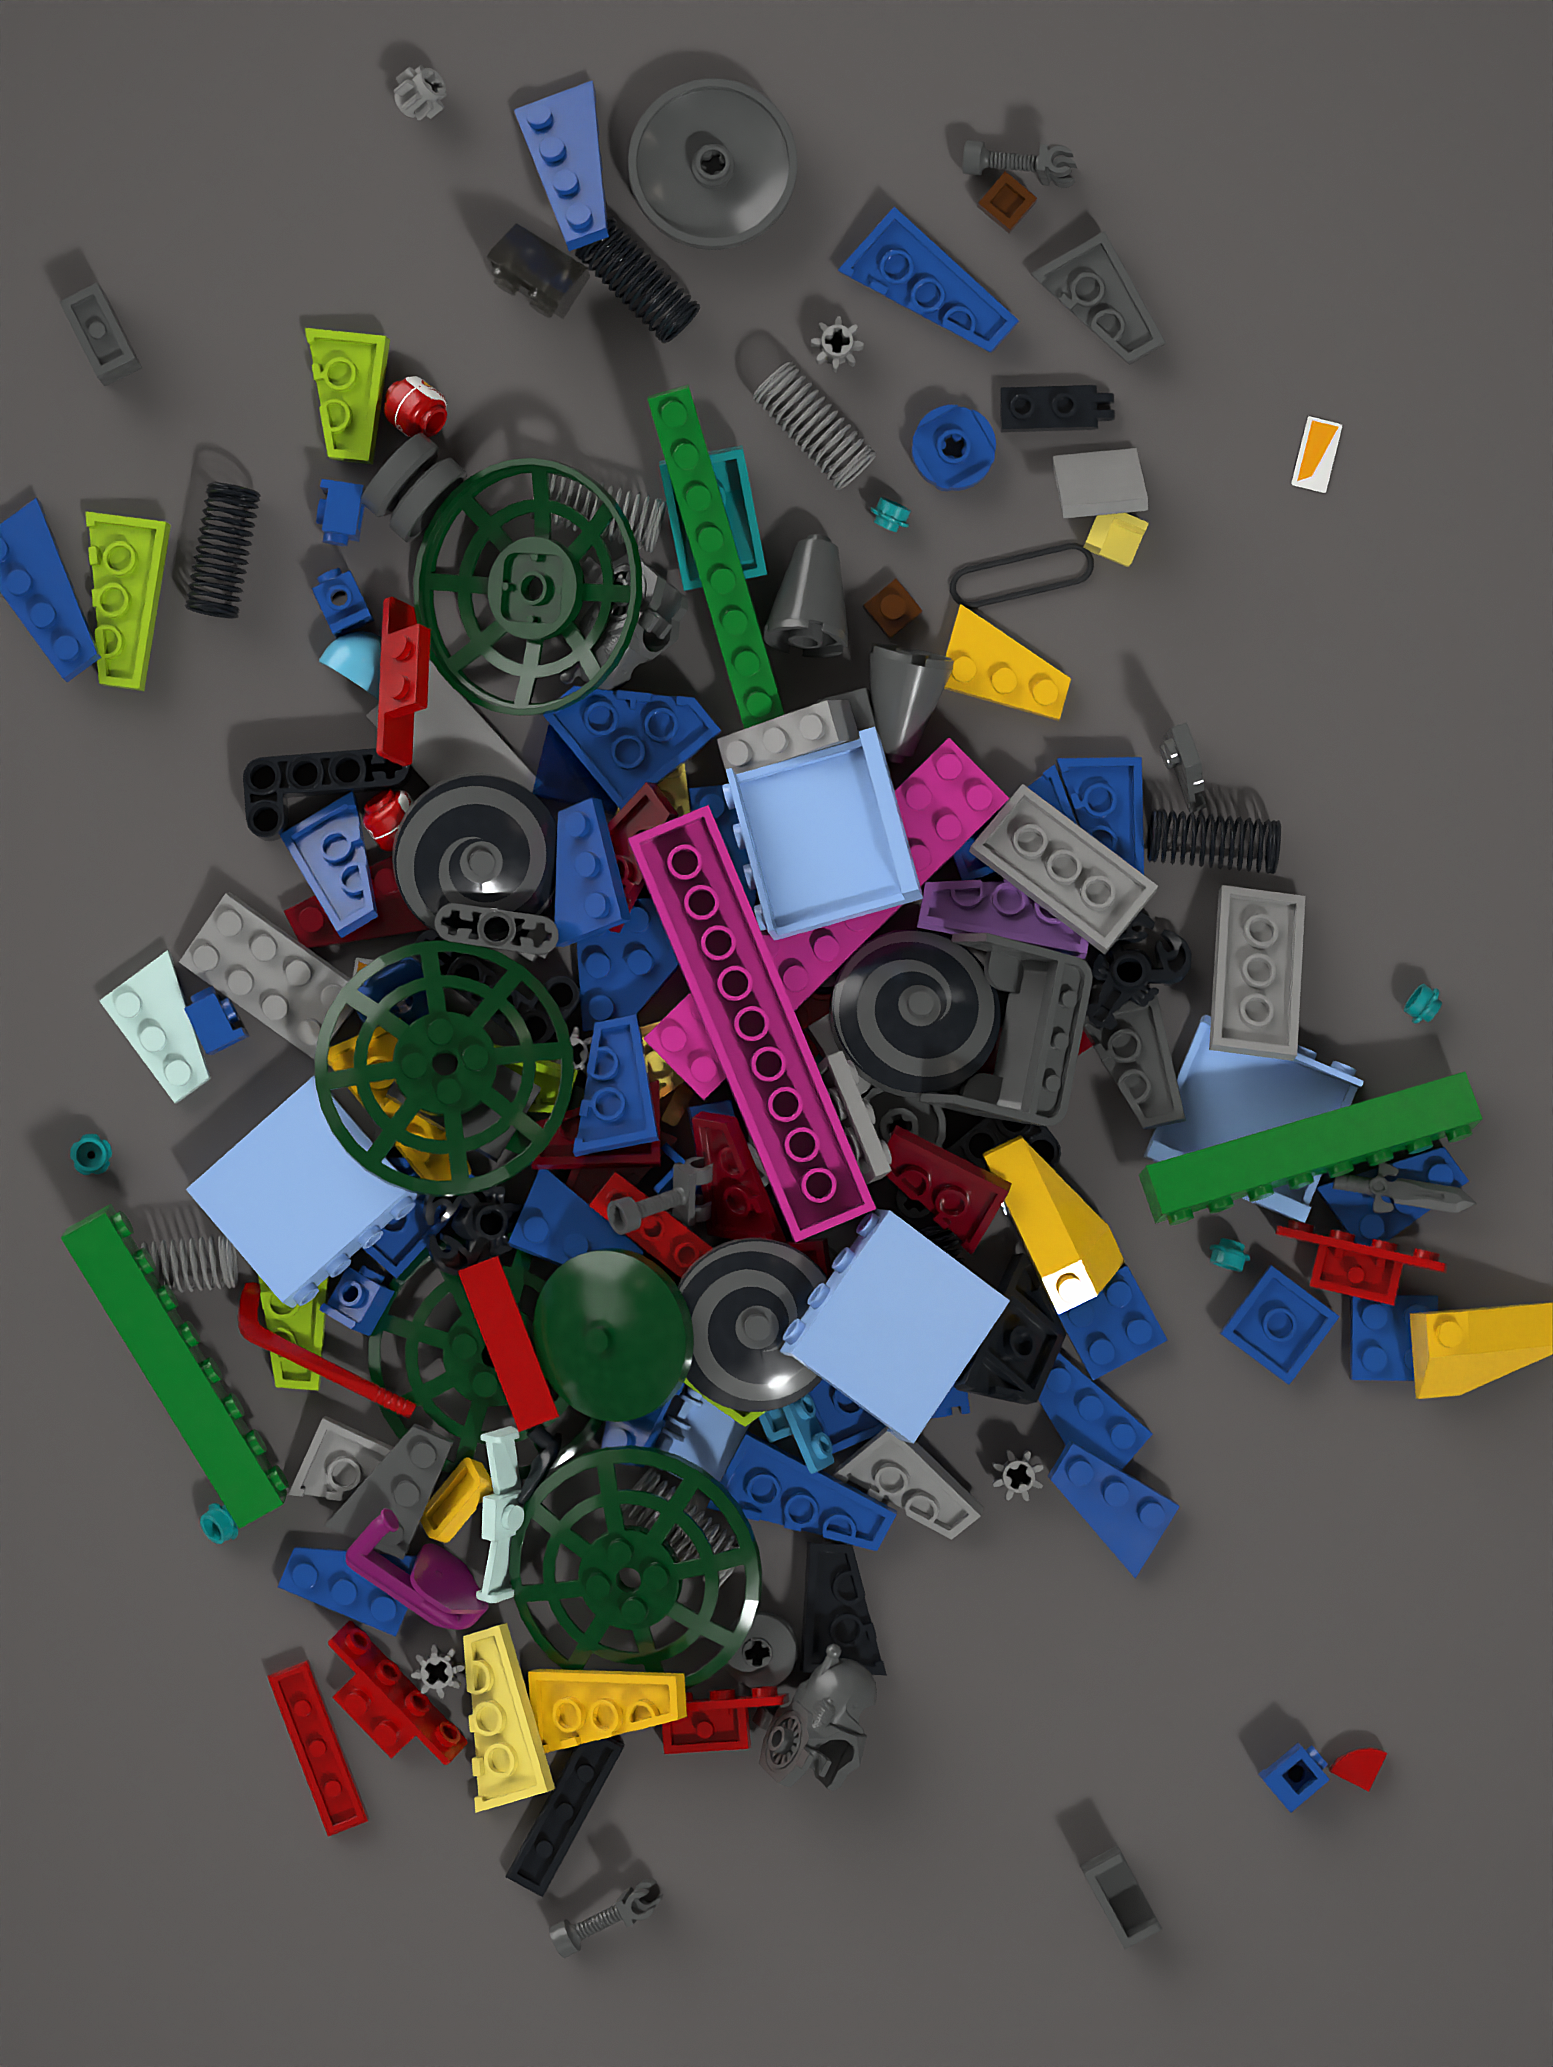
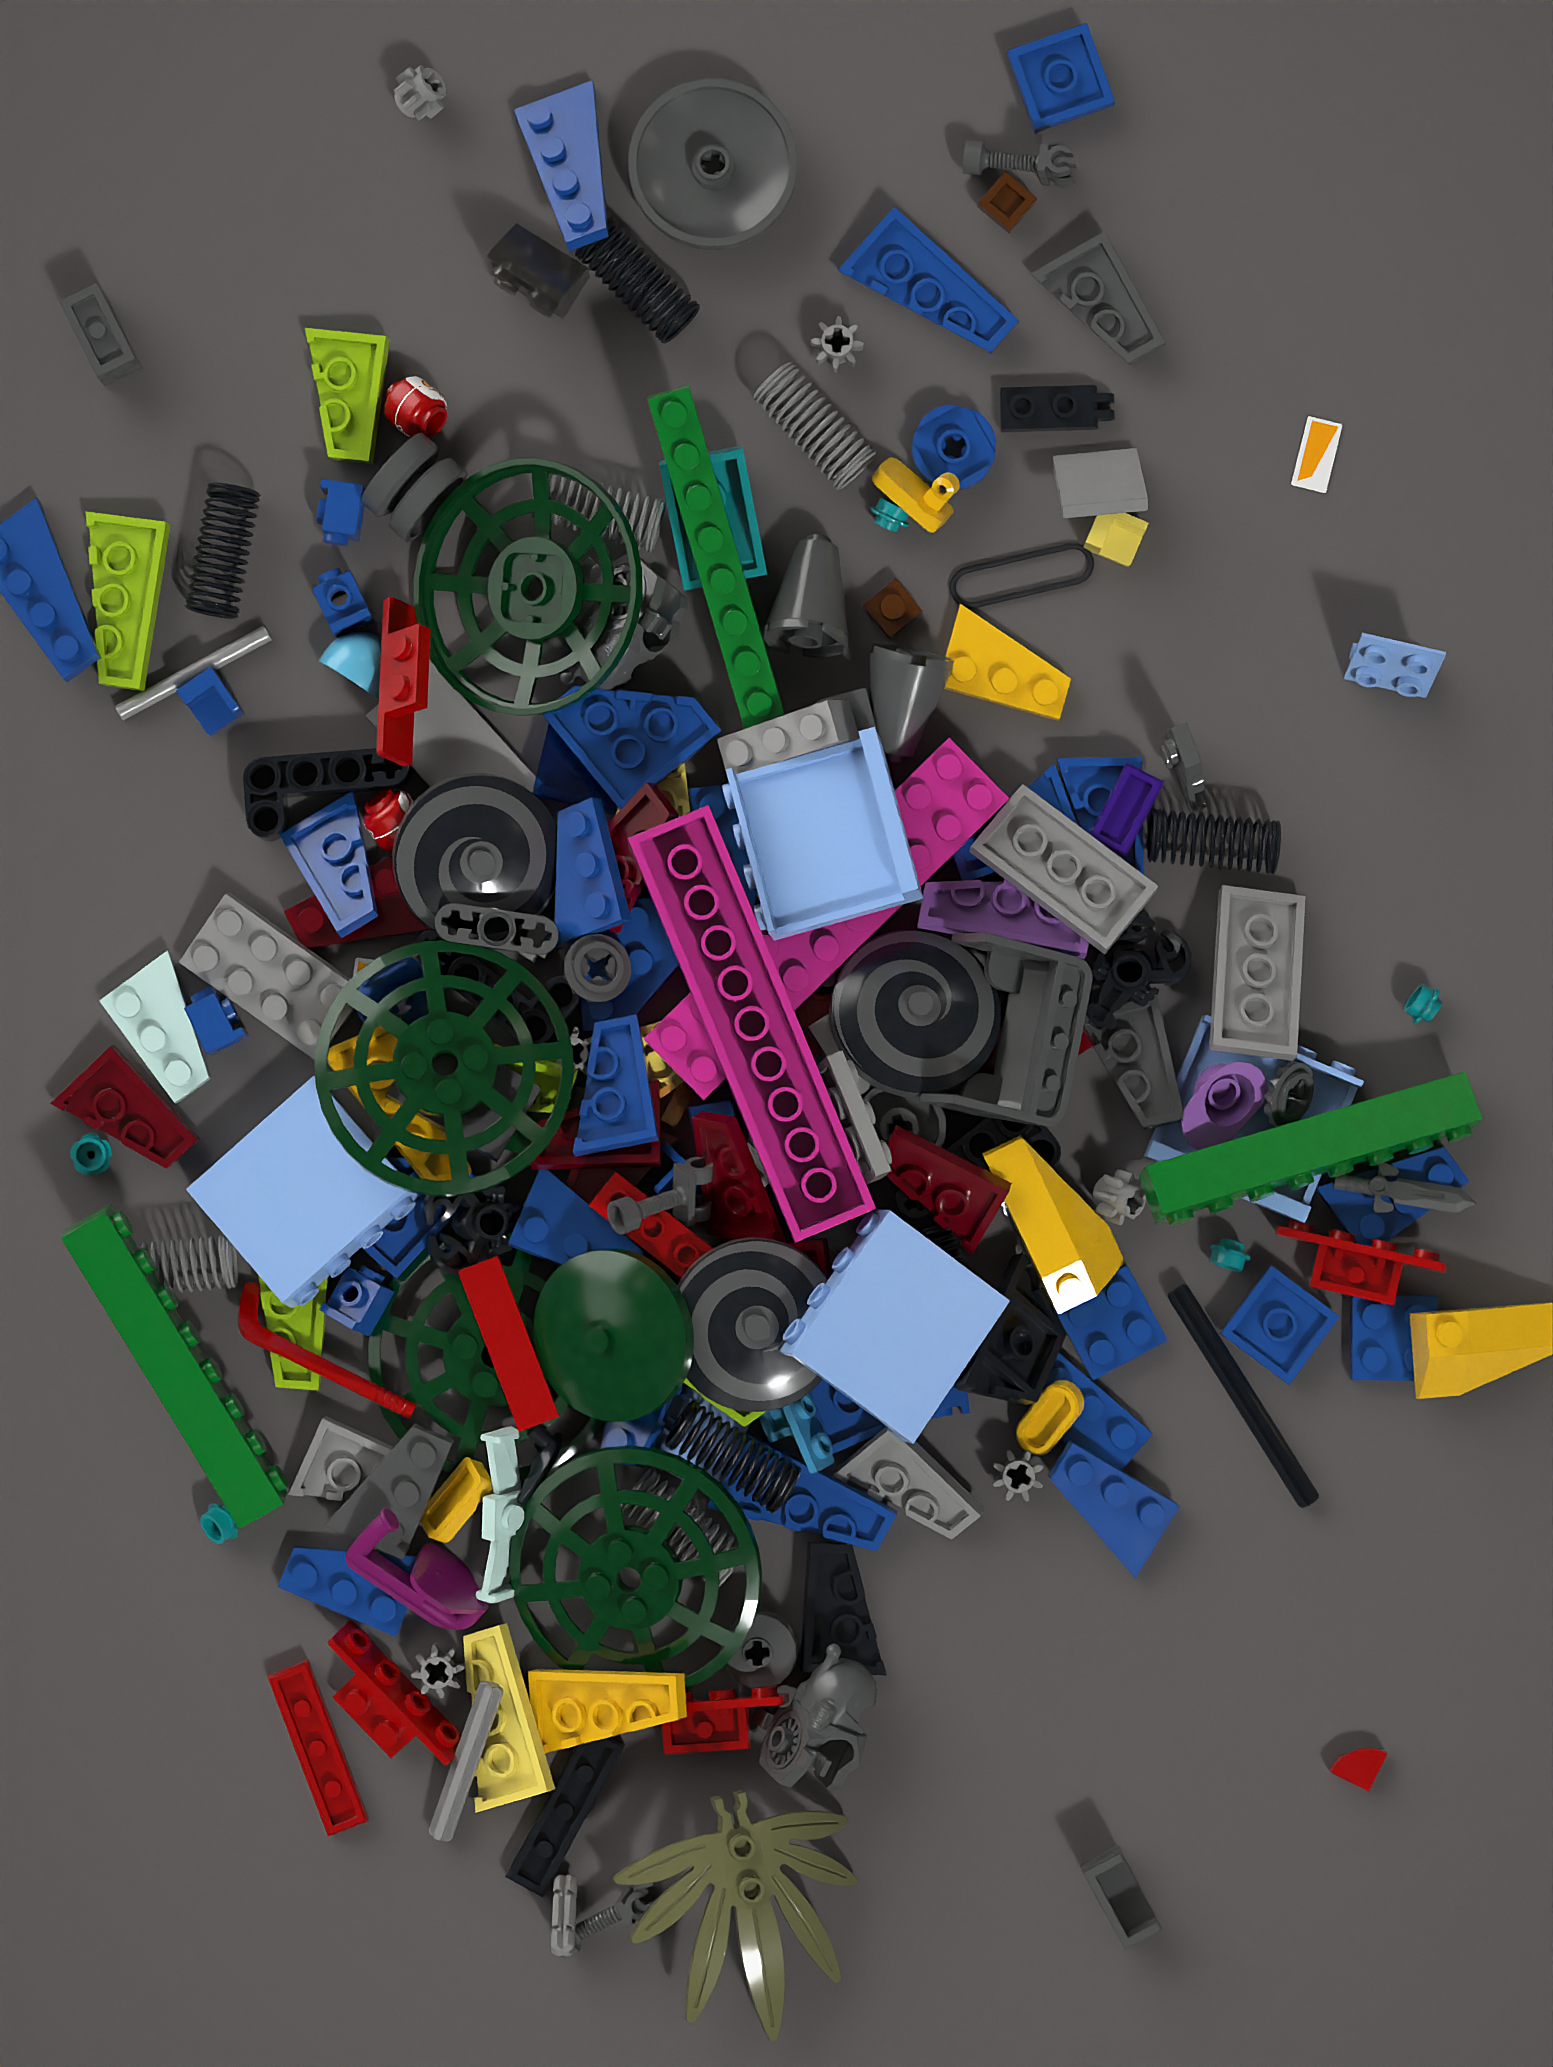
blue brick [1258,1743,1330,1813] -> none
none -> dark red wing [50,1045,200,1169]
none -> light grey bar [115,625,272,721]
none -> blue panel [176,667,245,736]
none -> light grey axle [429,1681,504,1842]
none -> light grey axle [551,1875,577,1956]
none -> dark grey gear [563,934,631,1002]
none -> olive plant [613,1789,857,2042]
none -> black piece [665,1400,801,1513]
none -> yellow piece [872,457,960,533]
none -> blue plate [1007,23,1115,134]
none -> yellow tile [1016,1380,1084,1455]
none -> dark purple tile [1089,762,1164,858]
none -> light grey gear [1093,1169,1146,1225]
none -> black axle [1167,1284,1319,1508]
none -> medium lavender piece [1181,1061,1267,1150]
none -> dark grey gear [1264,1060,1314,1126]
none -> light blue hinge [1344,633,1446,698]

